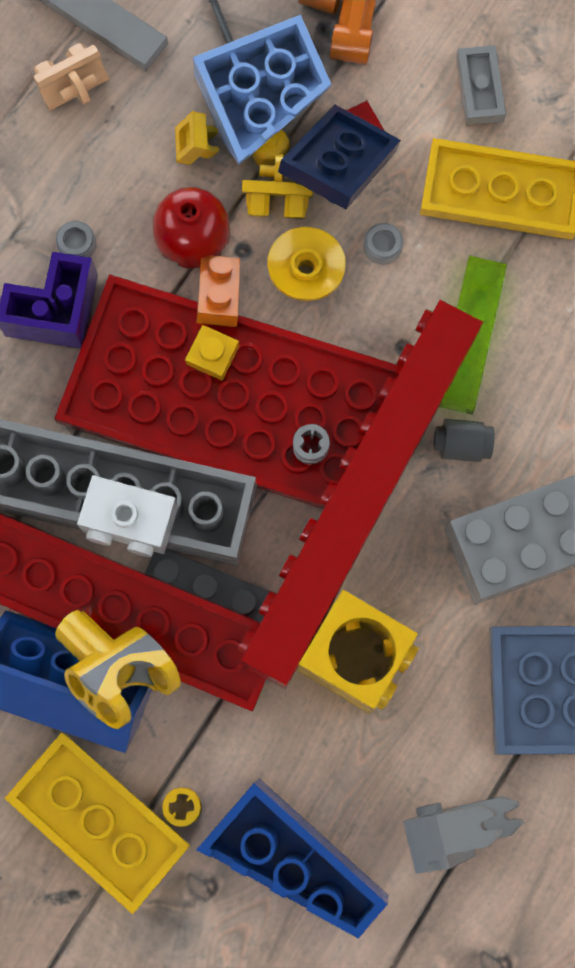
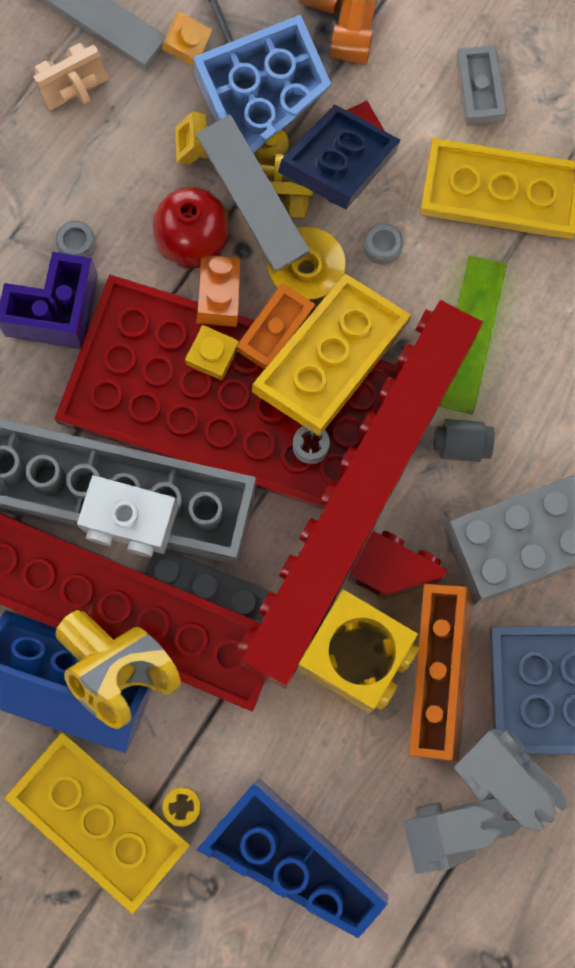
none -> light orange plate [161,11,212,67]
none -> light grey tile [196,114,310,273]
none -> orange plate [236,283,315,369]
none -> yellow plate [252,273,411,436]
none -> red slope [348,531,447,599]
none -> orange brick [409,584,472,762]
none -> light grey piece [454,729,567,831]

